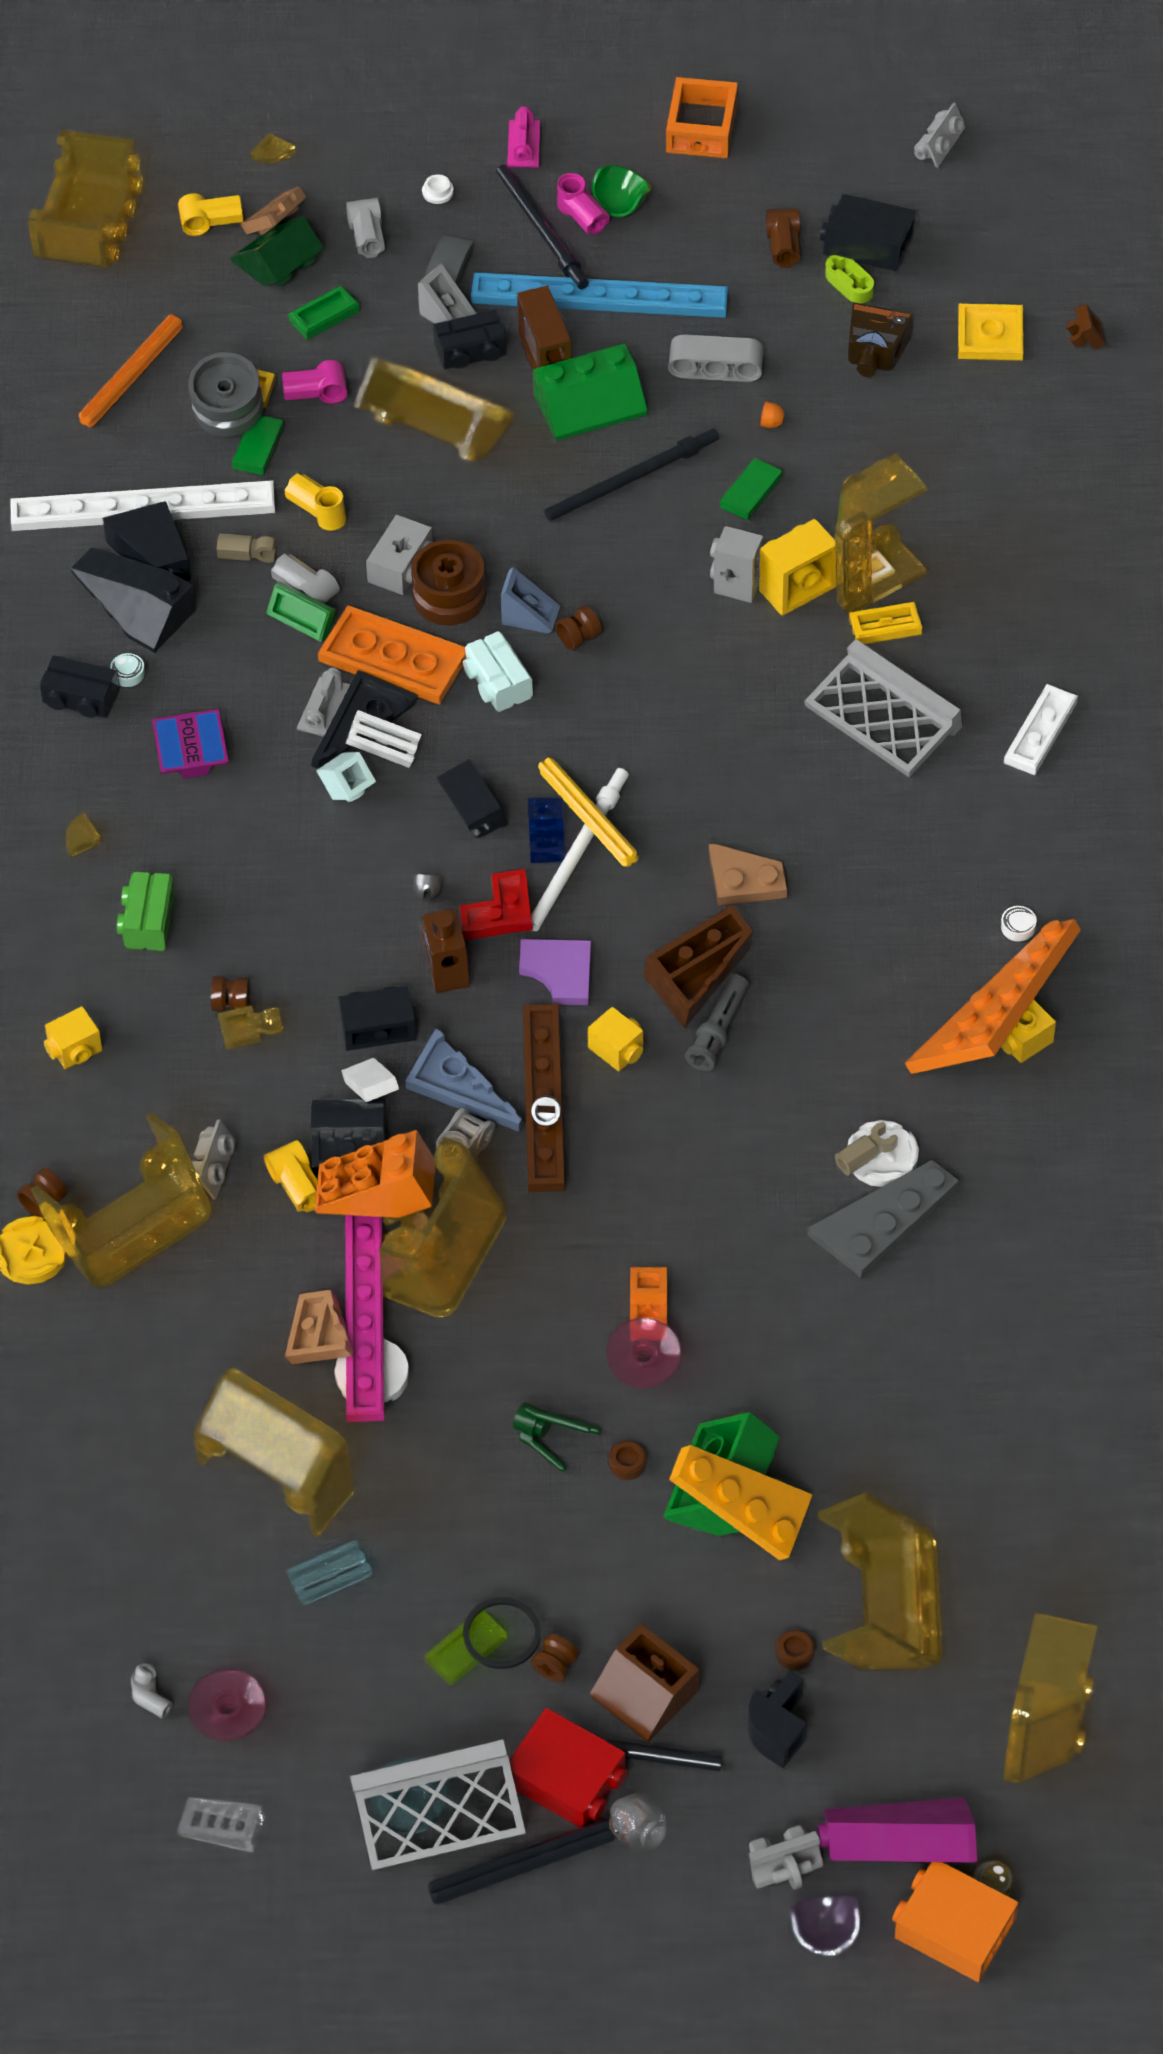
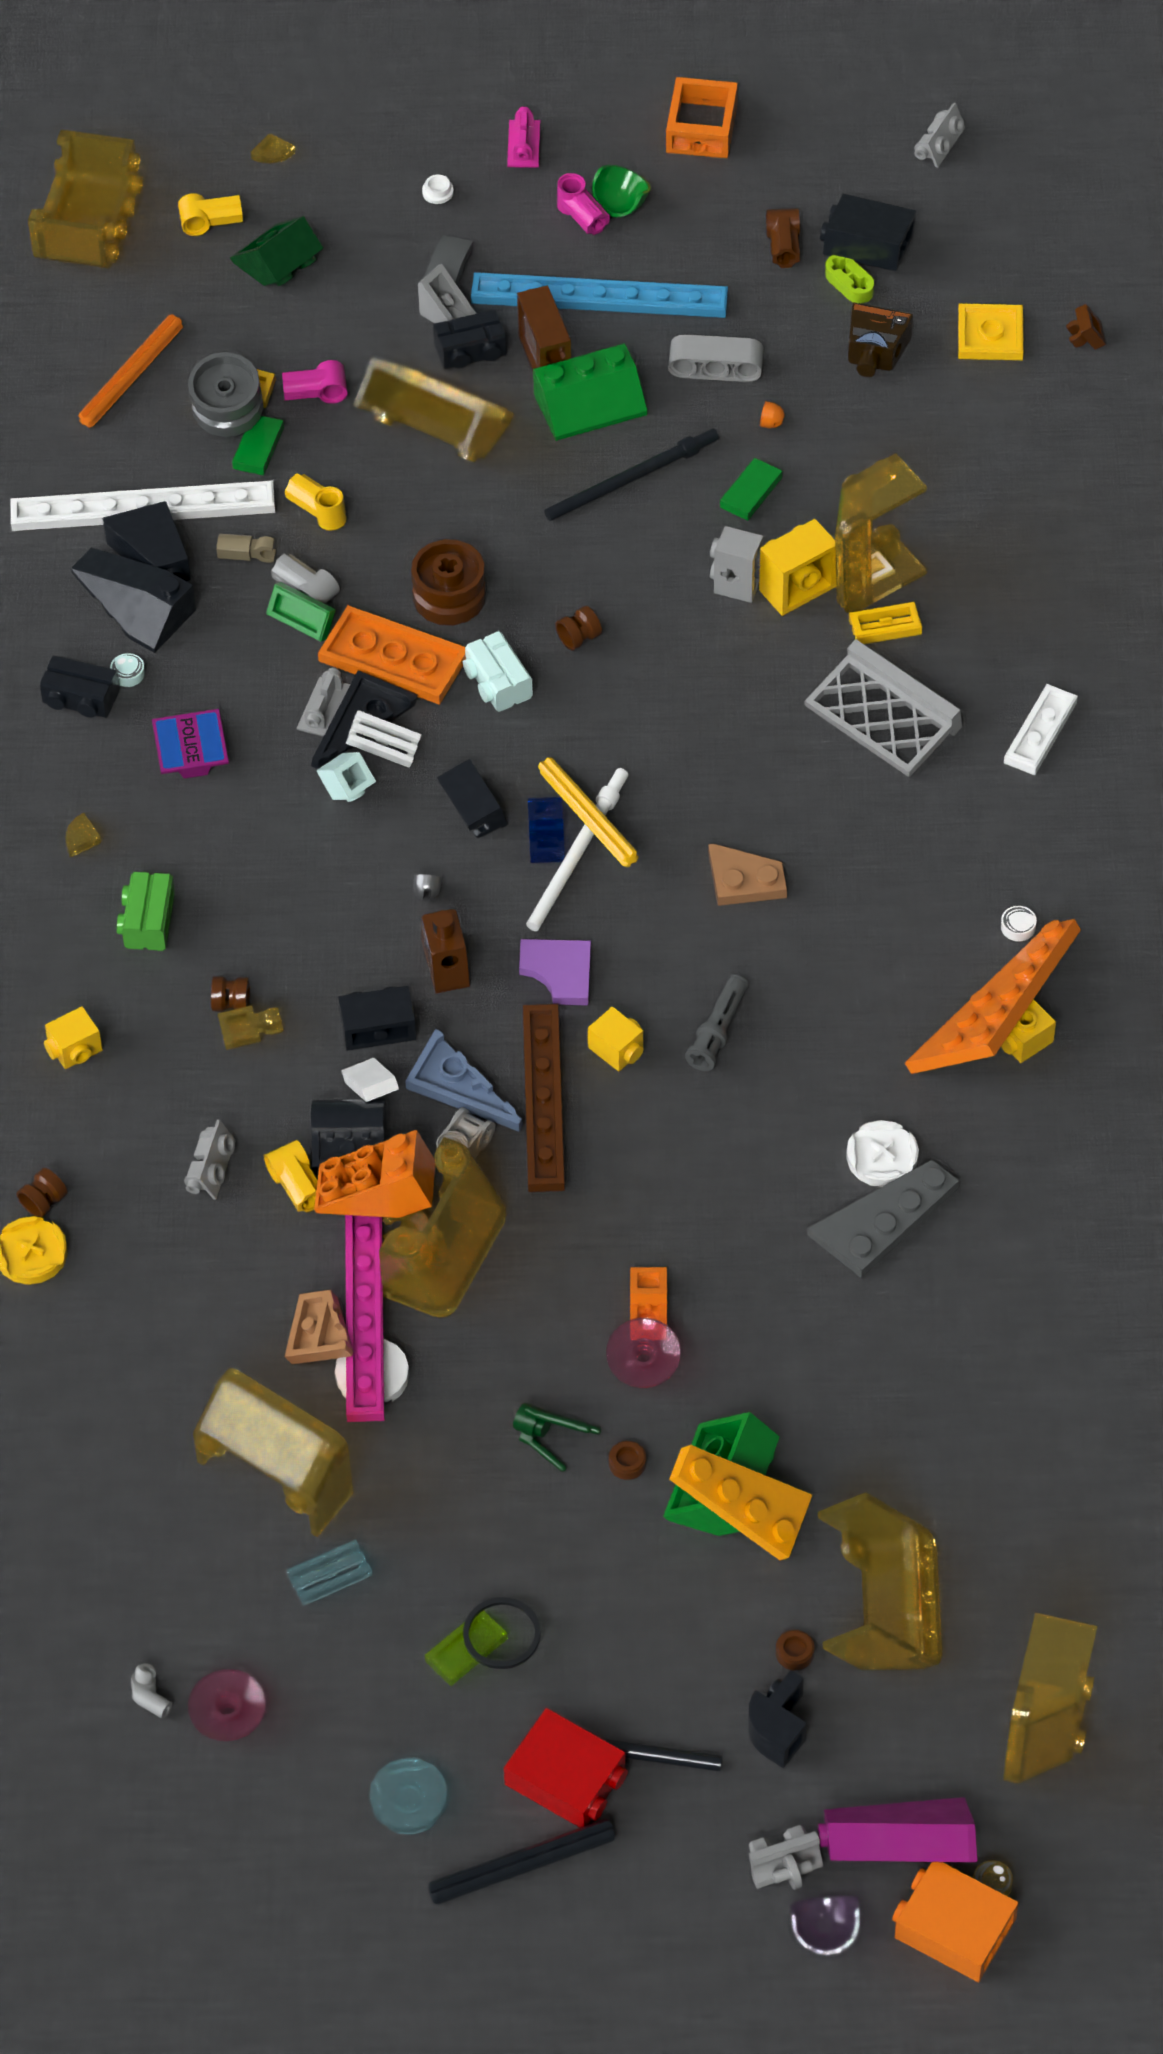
clear yellow windscreen [31,1112,211,1288] -> none
clear slope [177,1797,264,1853] -> none
medium nougat wing [240,186,306,235] -> none
green tile [288,285,360,340] -> none
light grey piece [346,197,385,258] -> none
light grey fence [350,1739,526,1871] -> none
light grey brick [366,515,433,595] -> none
red plate [459,869,533,941] -> none
black bar [496,165,589,290] -> none
sand blue slope [501,567,560,633] -> none
hinge [531,1095,561,1126] -> none
reddish brown wheel [531,1634,579,1682] -> none
reddish brown slope [590,1624,699,1743] -> none
clear head [609,1792,667,1852] -> none
reddish brown wedge [643,905,753,1028] -> none
dark tan bar [835,1122,898,1176] -> none

